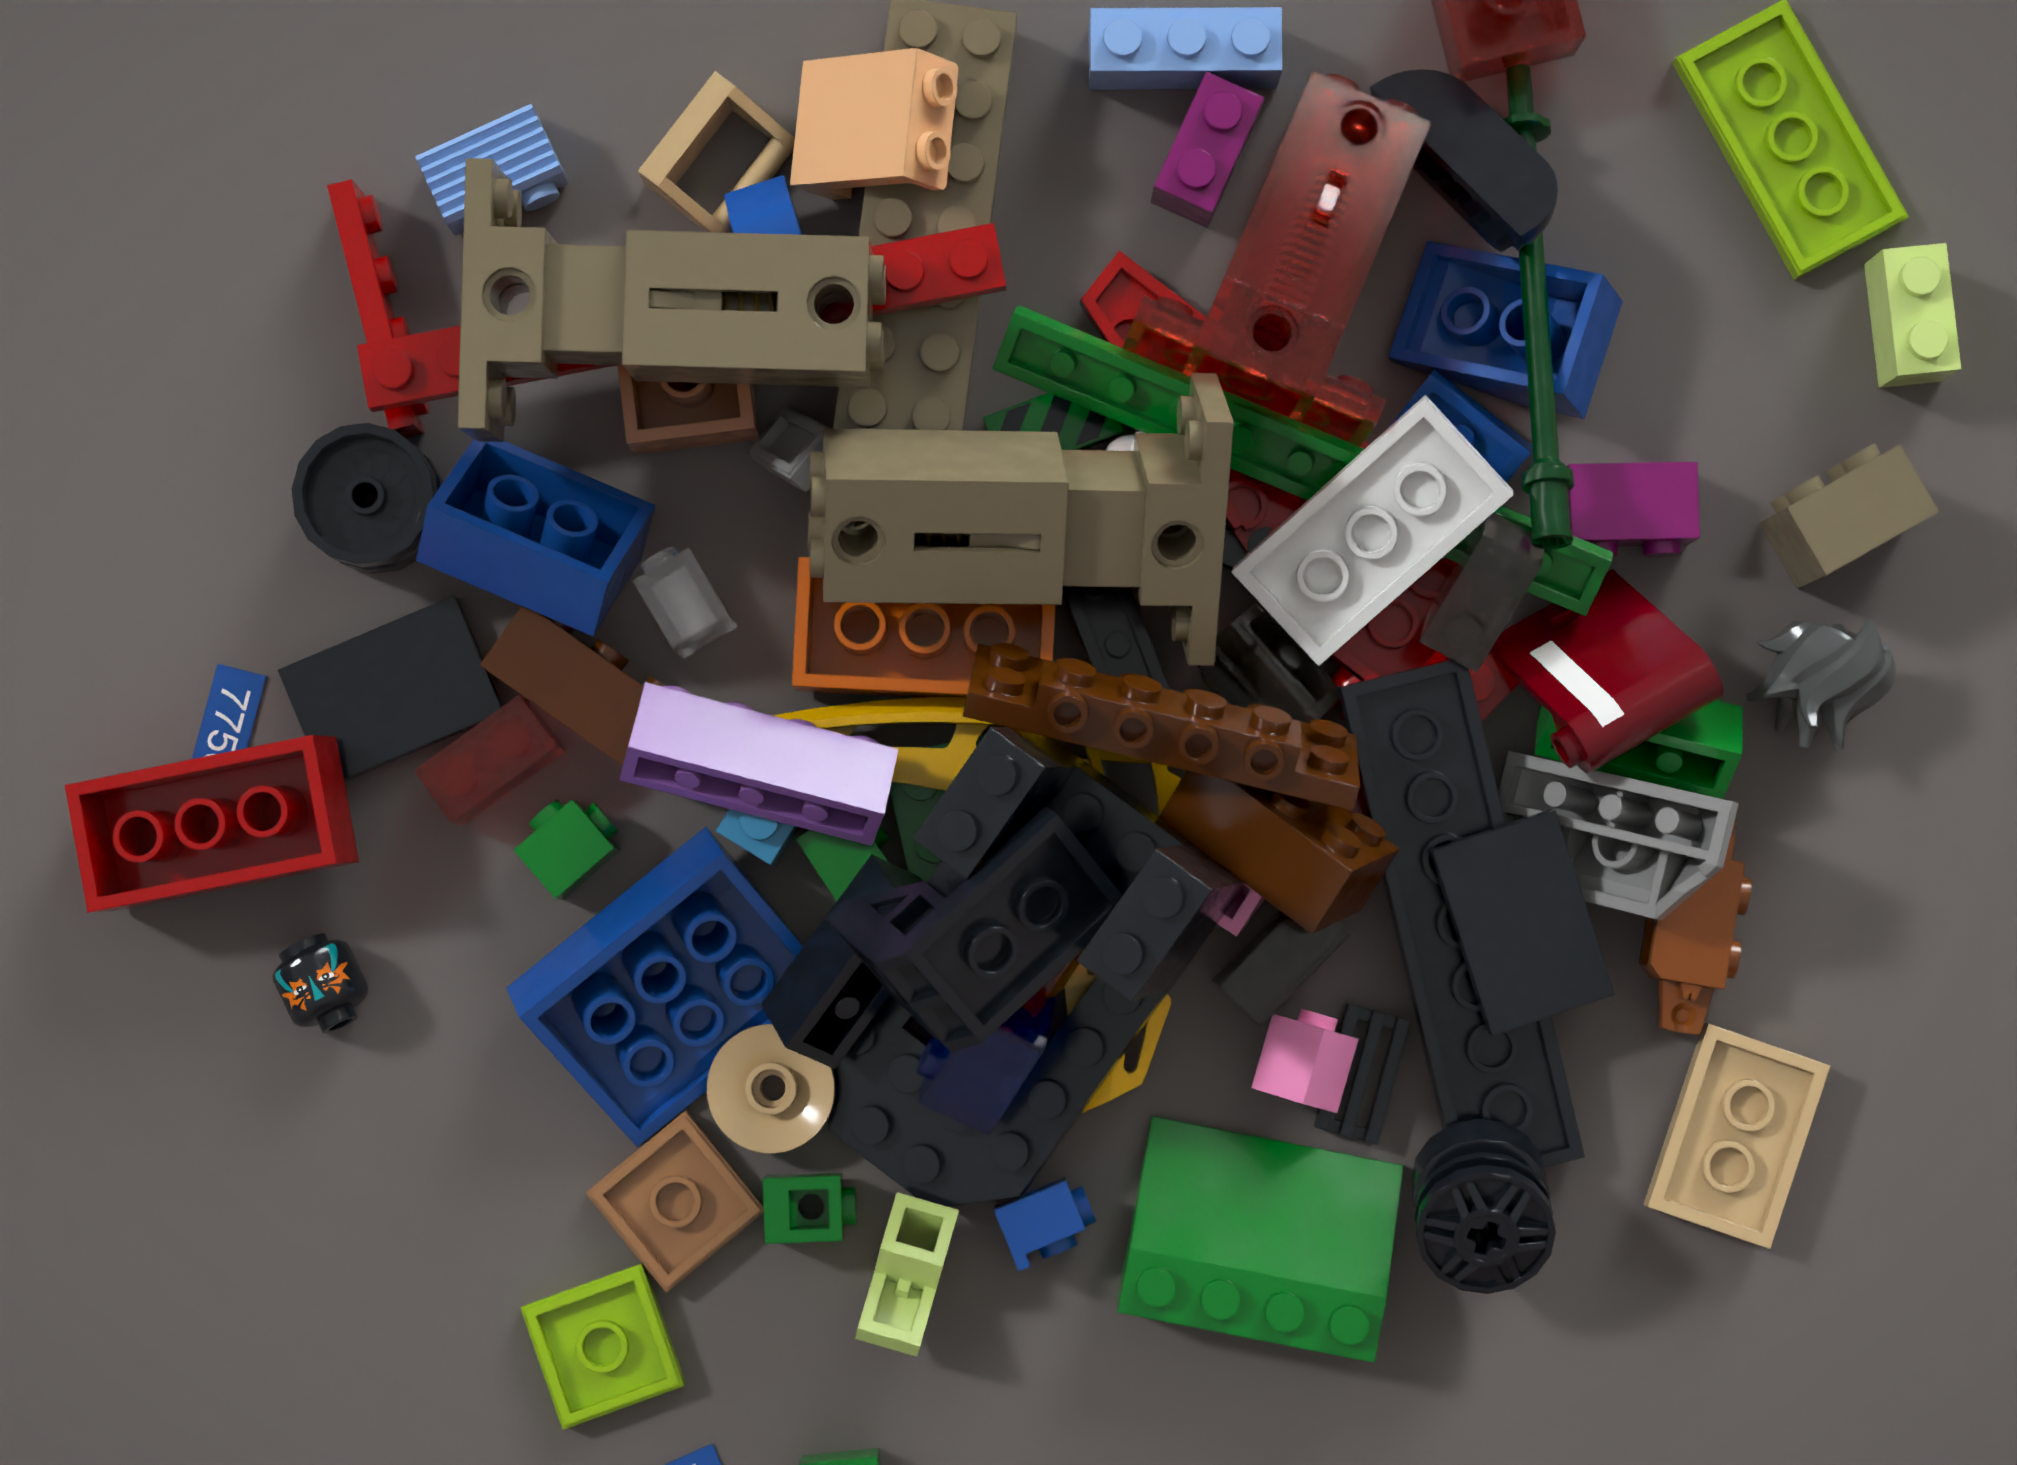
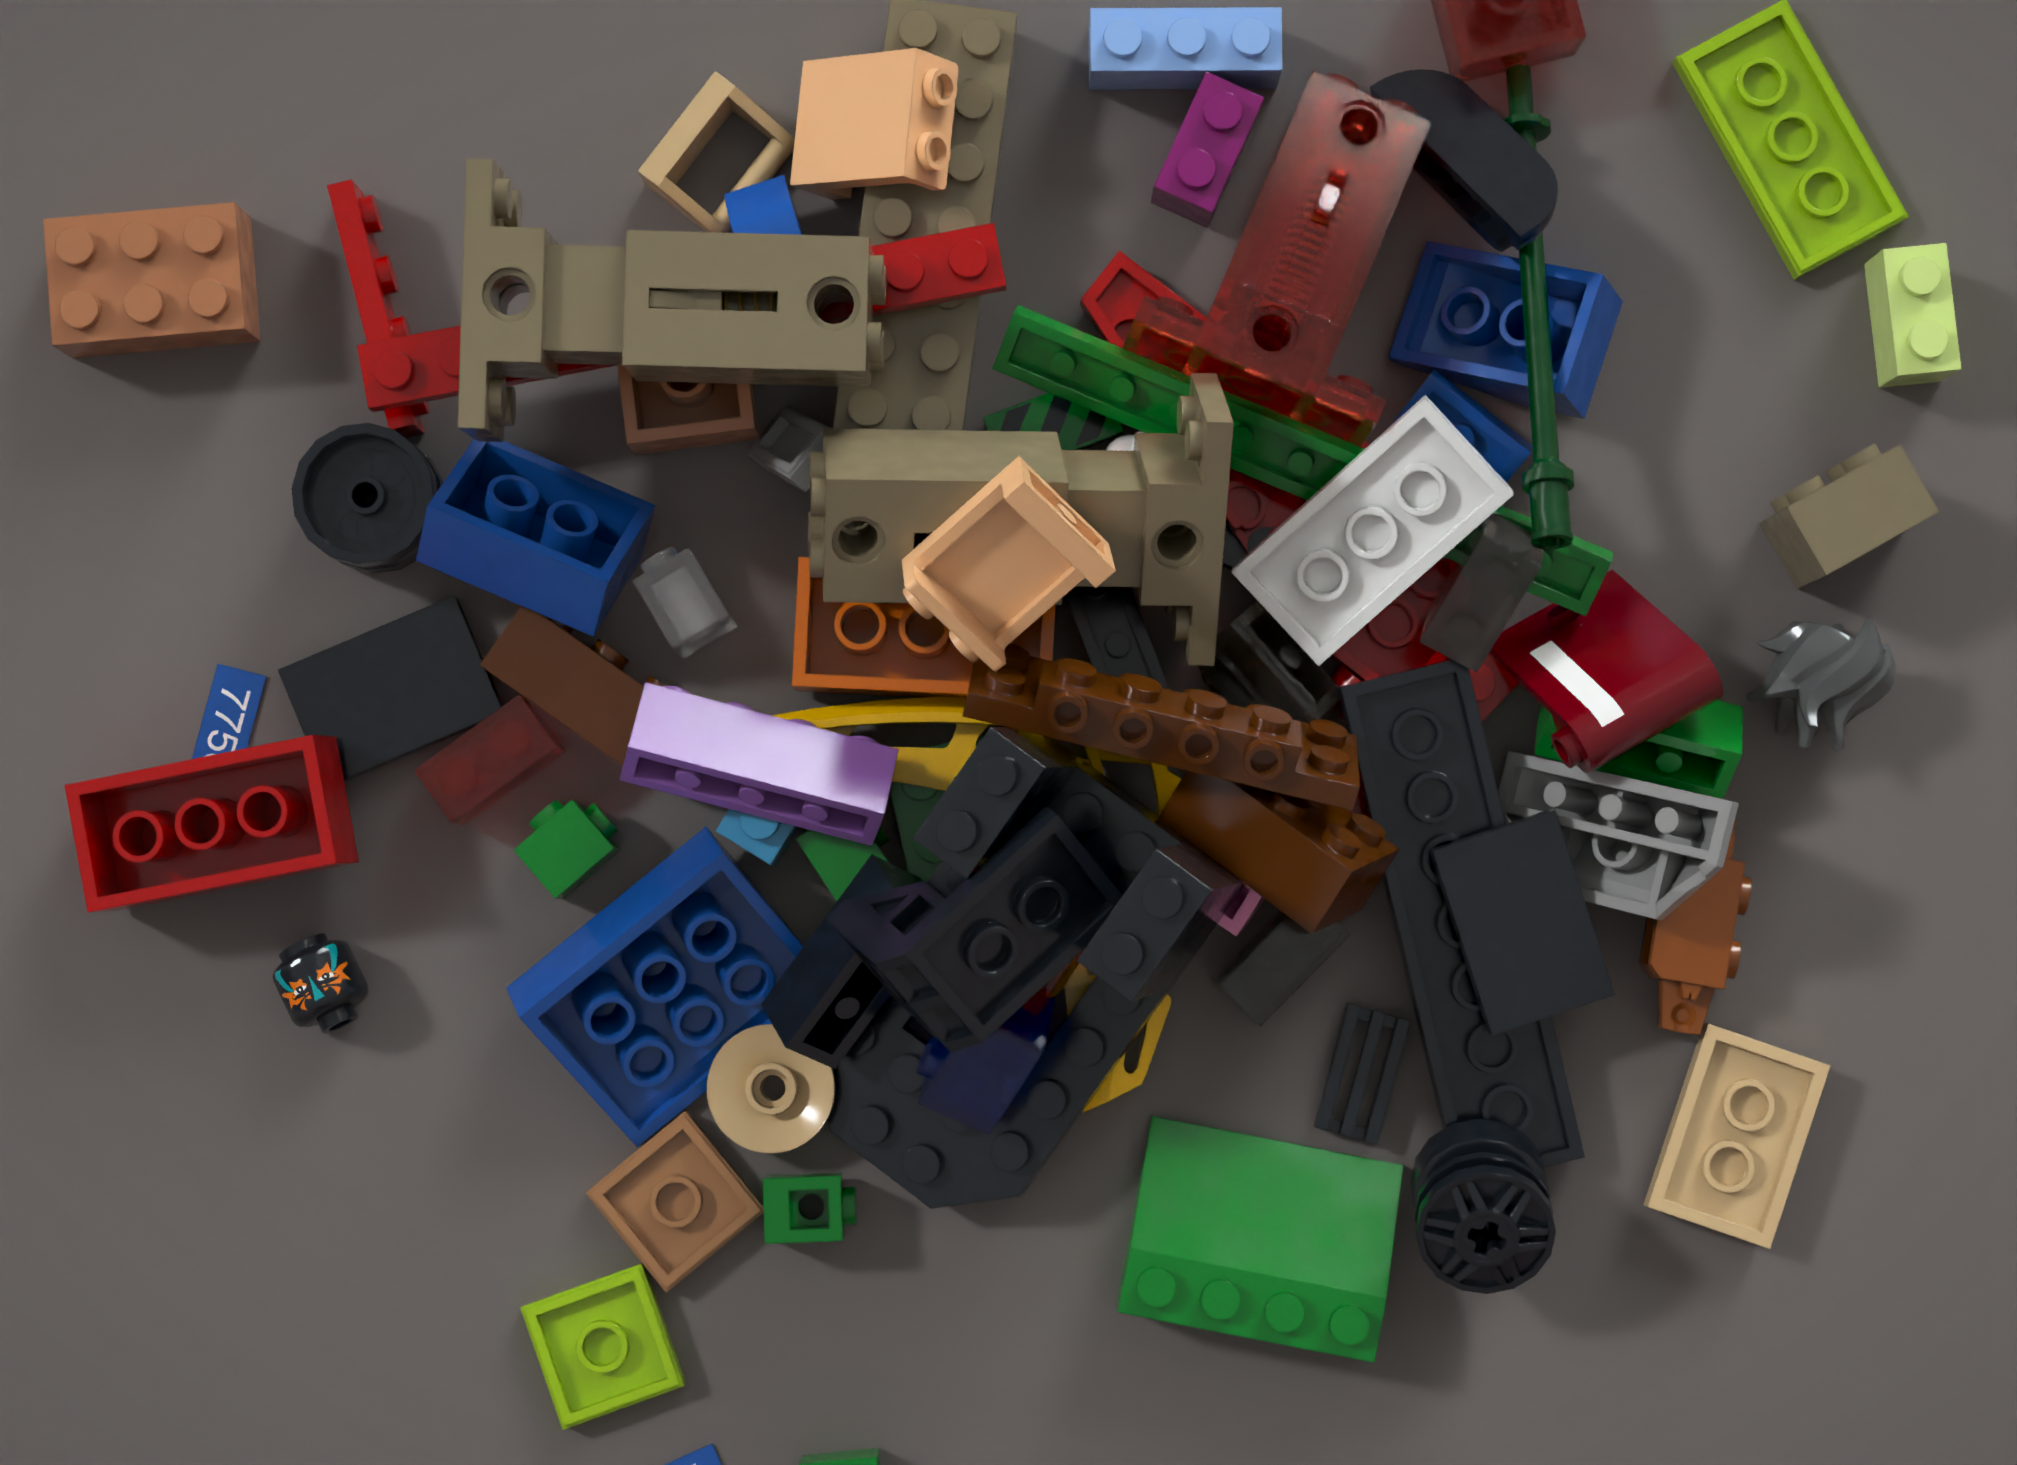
light blue brick [415,104,569,235] -> none
yellowish green brick [855,1192,959,1357] -> none
blue brick [994,1177,1097,1271] -> none
bright pink brick [1251,1009,1359,1113] -> none
magenta brick [1566,462,1700,557] -> none
none -> nougat brick [43,202,261,358]
none -> light nougat panel [902,456,1116,672]

